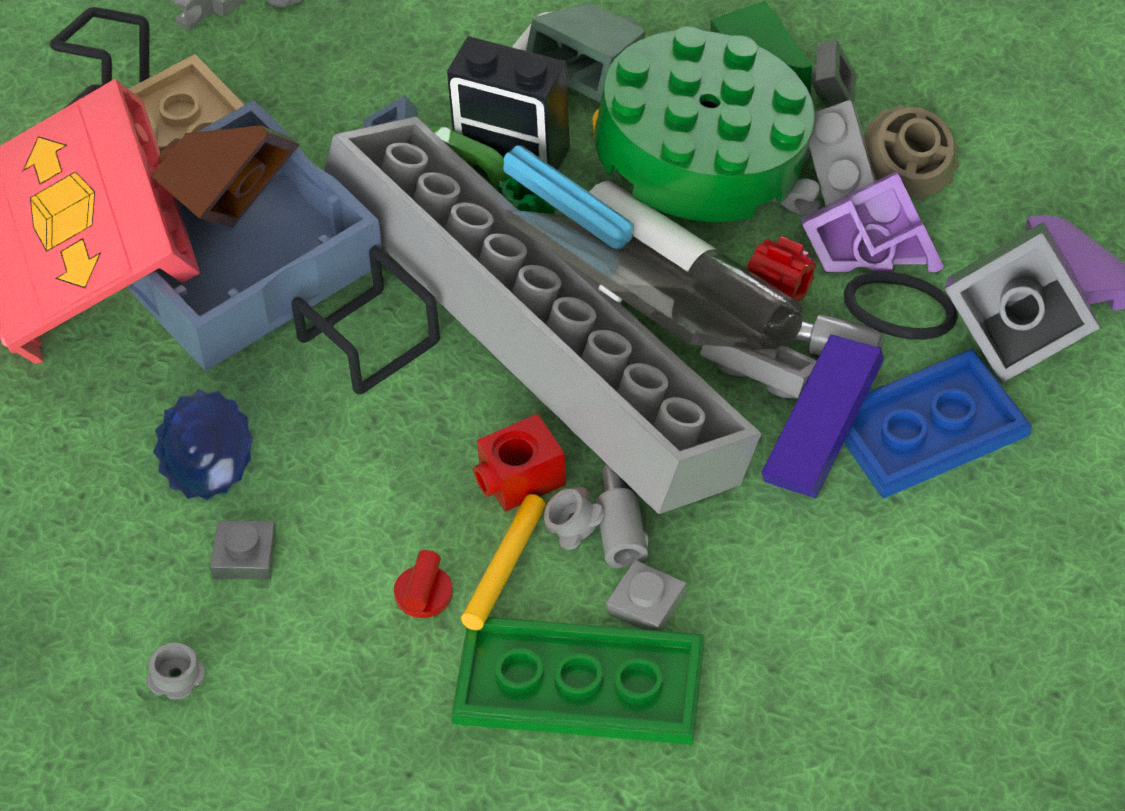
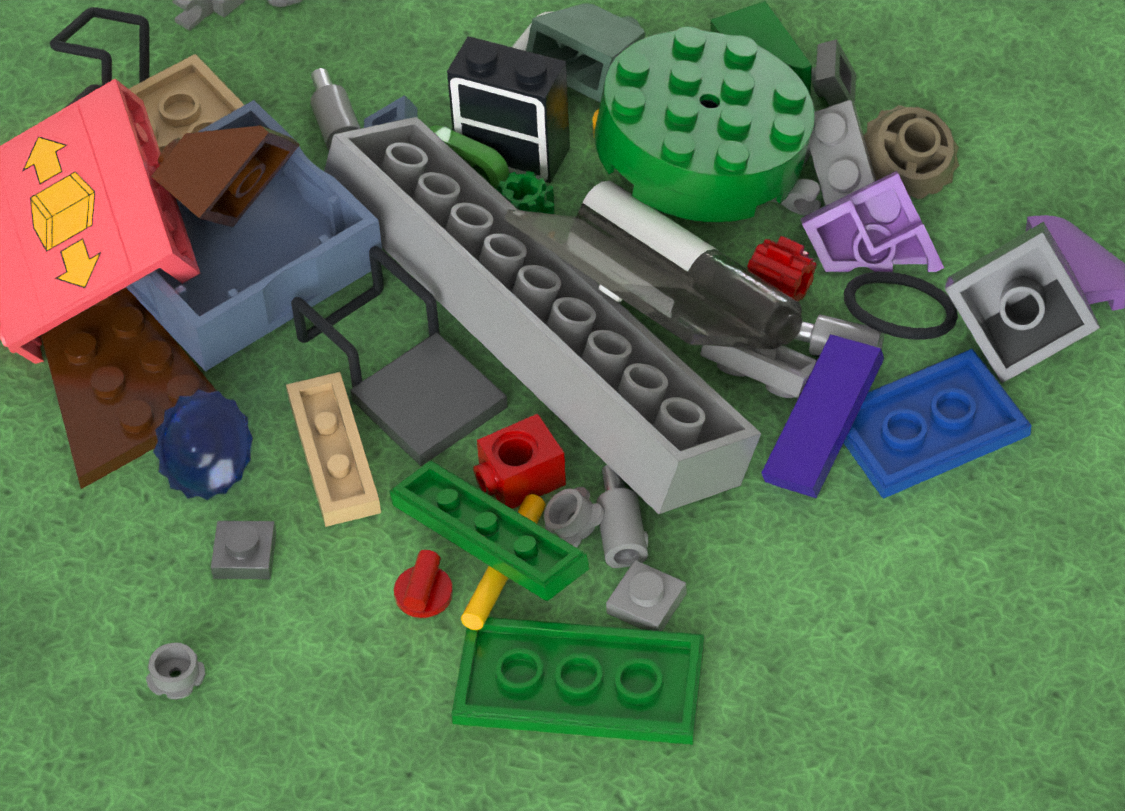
medium azure axle [503,145,634,250] -> none
none -> reddish brown wing [41,287,225,489]
none -> tan plate [286,372,381,527]
none -> light grey piece [310,68,361,150]
none -> dark grey tile [350,333,508,466]
none -> green tile [389,460,590,602]

